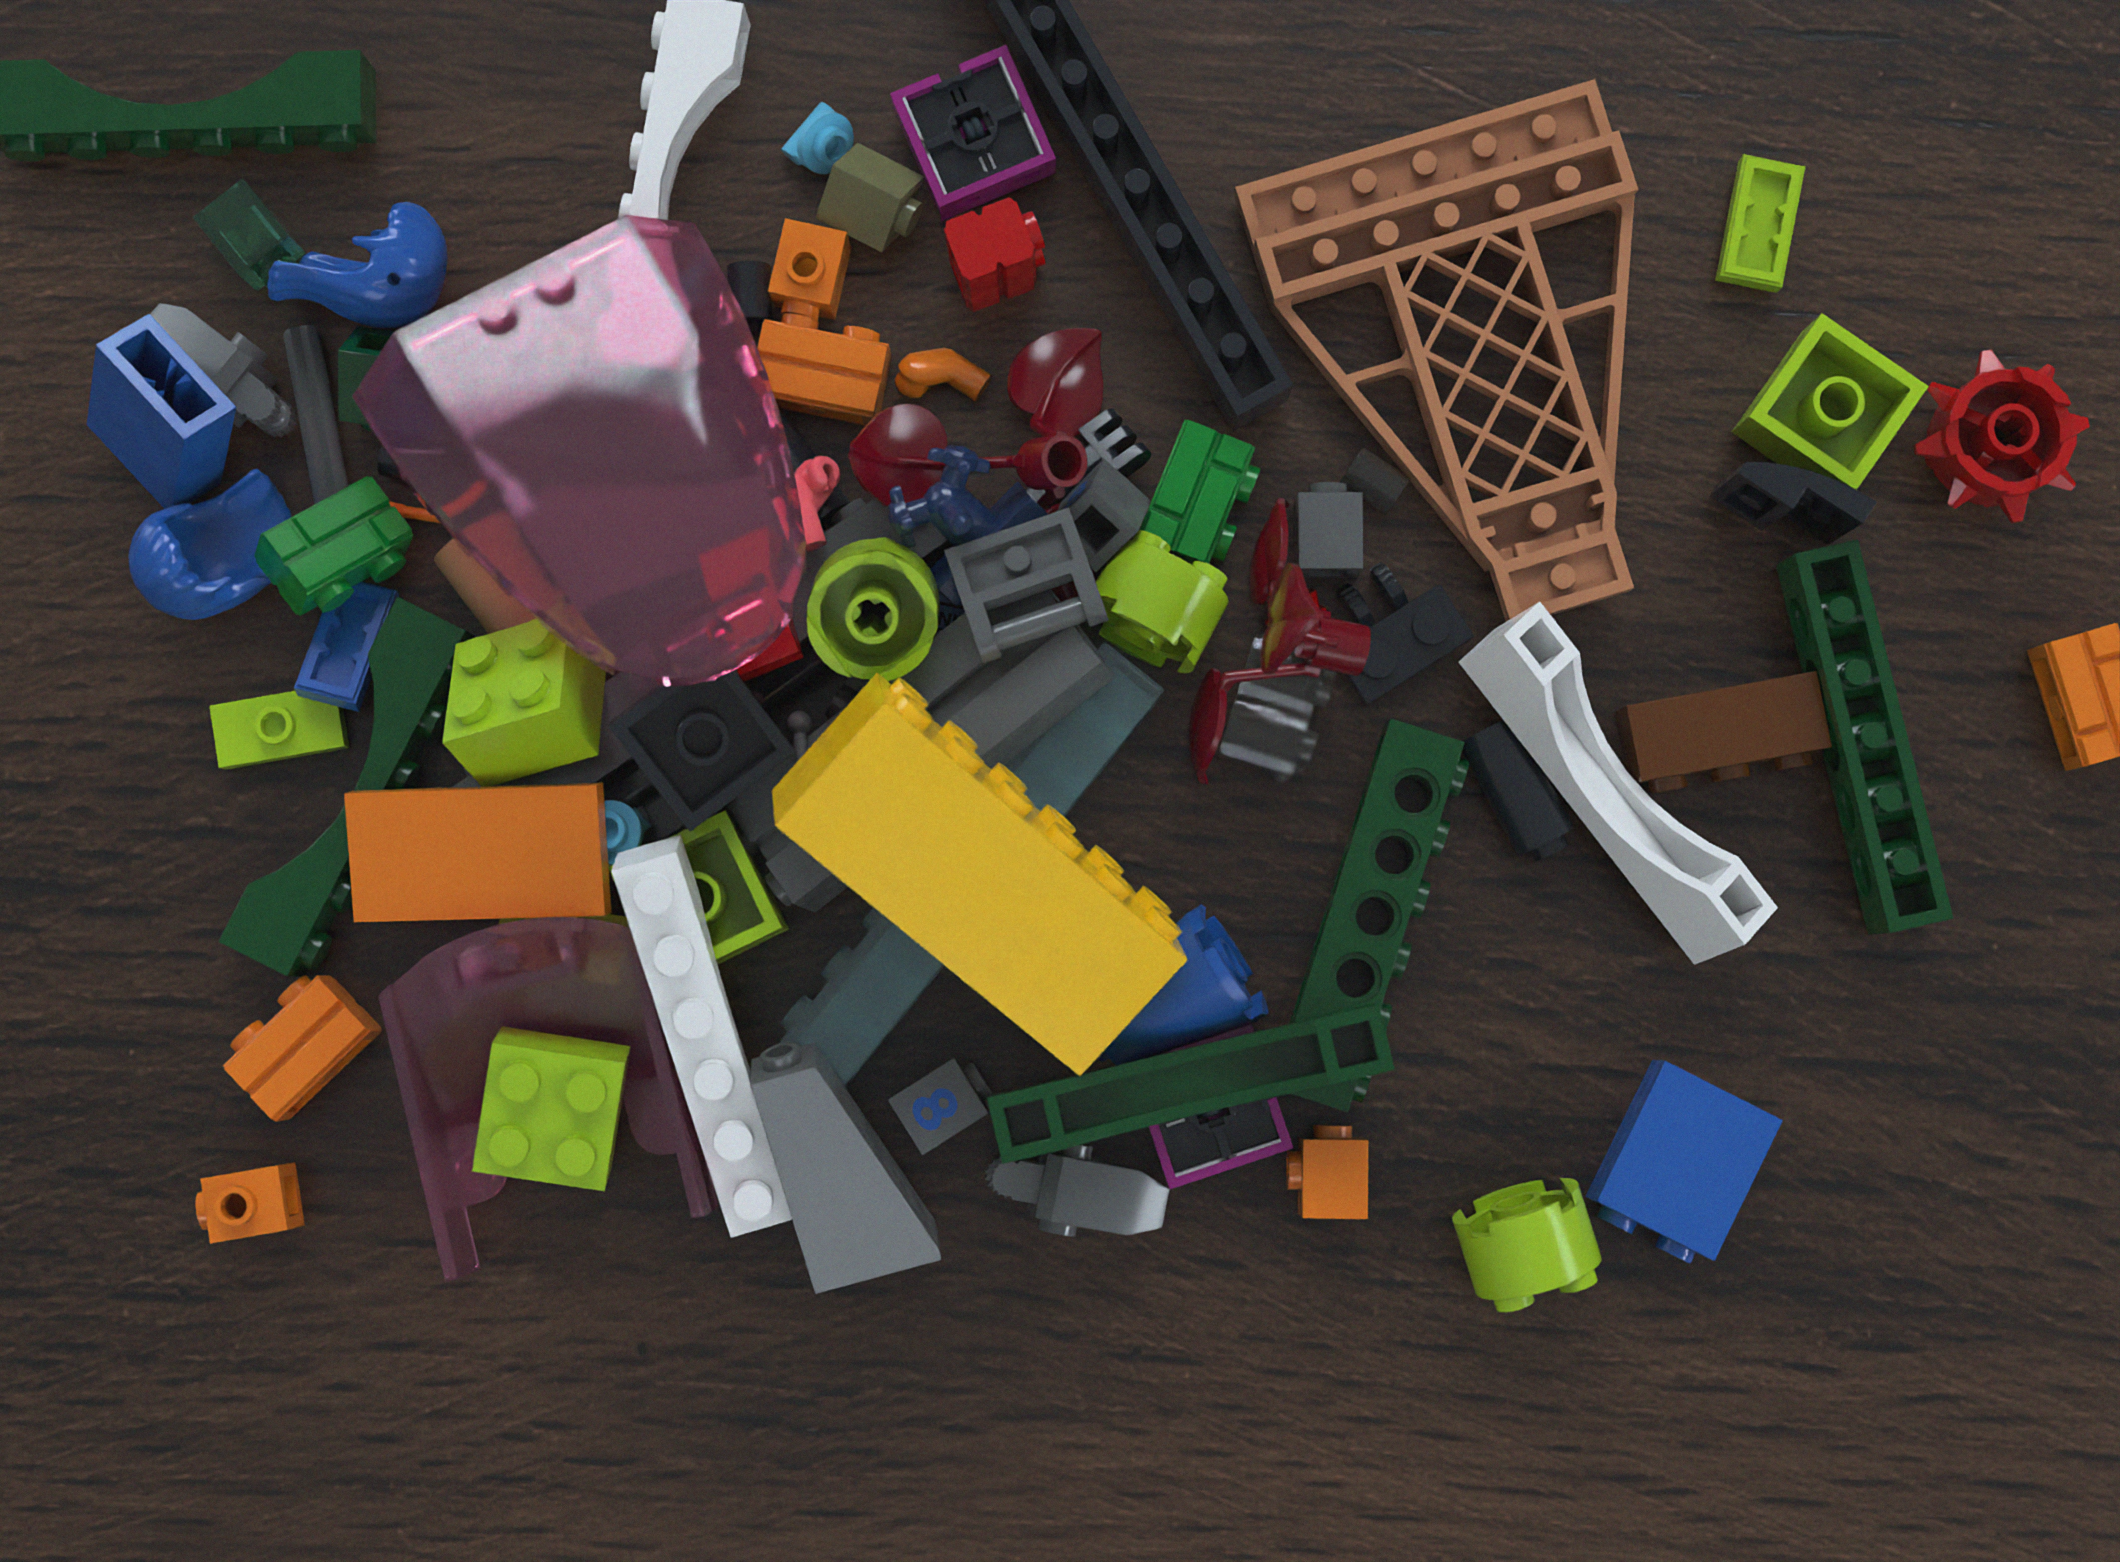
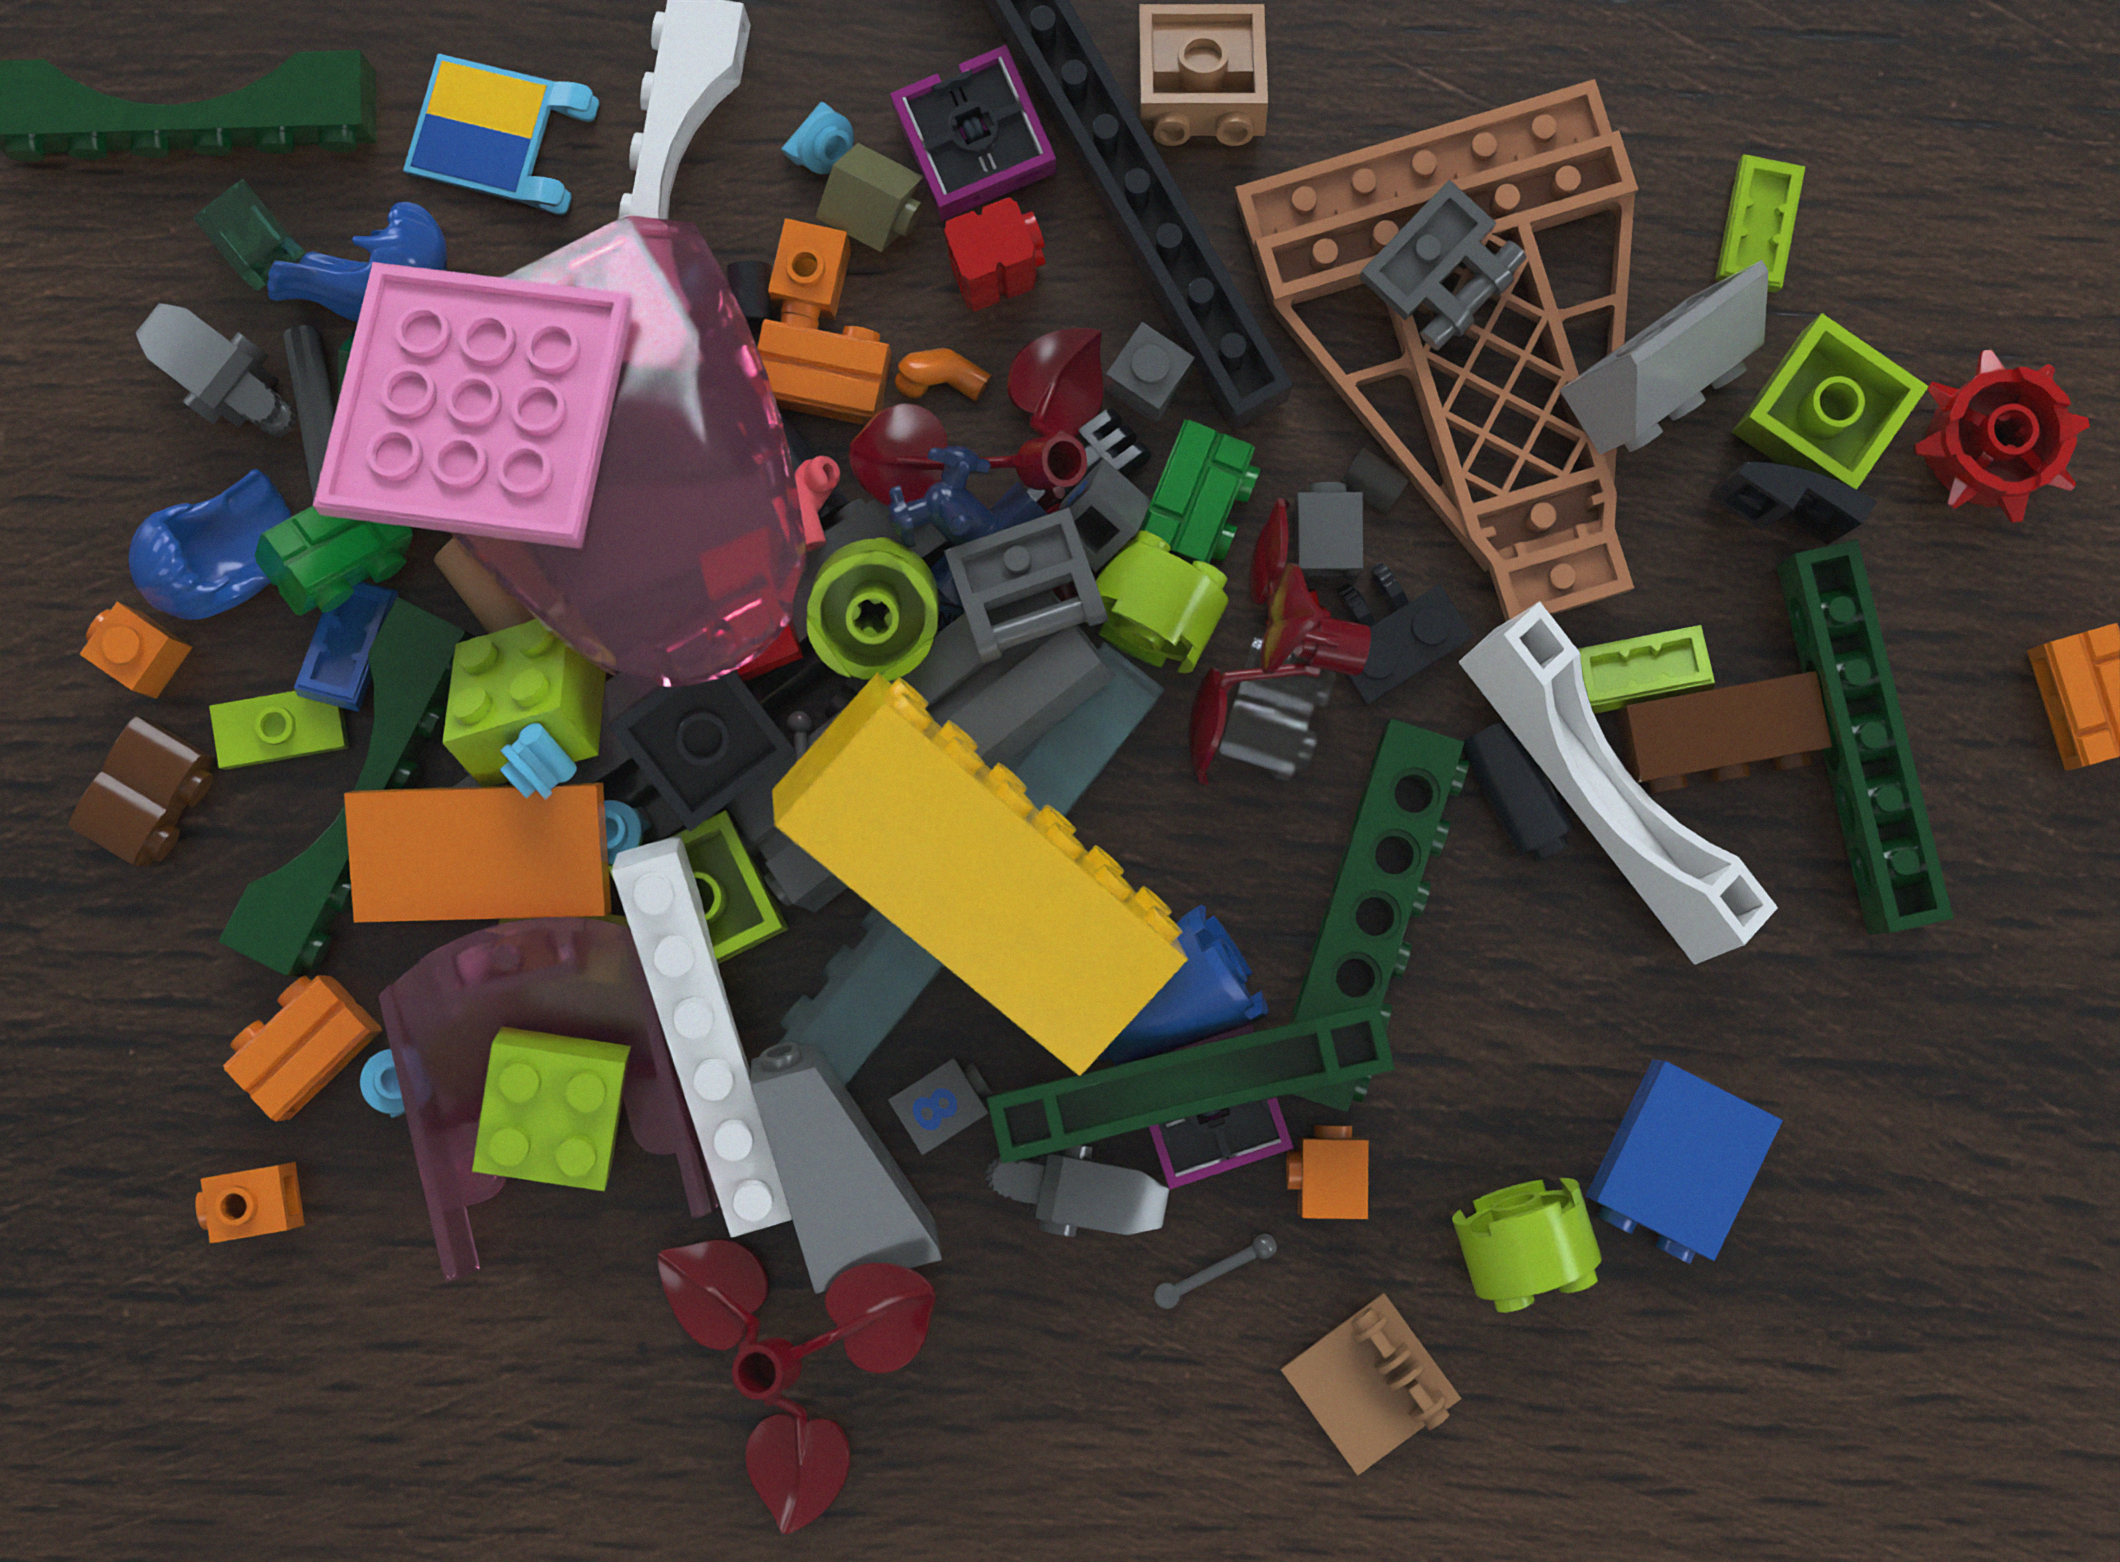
blue brick [87,314,236,509] -> none
none -> reddish brown brick [68,716,214,866]
none -> orange brick [80,602,193,699]
none -> bright pink tile [313,262,634,549]
none -> medium azure plate [360,1049,426,1118]
none -> flag [403,53,599,216]
none -> medium azure plate [499,723,576,800]
none -> dark red plant [658,1239,936,1534]
none -> dark grey brick [1105,322,1195,425]
none -> medium nougat plate [1139,4,1268,146]
none -> dark grey hinge [1154,1233,1277,1309]
none -> medium nougat hinge [1280,1293,1461,1476]
none -> dark grey plate [1359,179,1527,350]
none -> light grey slope [1559,260,1768,455]
none -> lime plate [1577,625,1715,714]

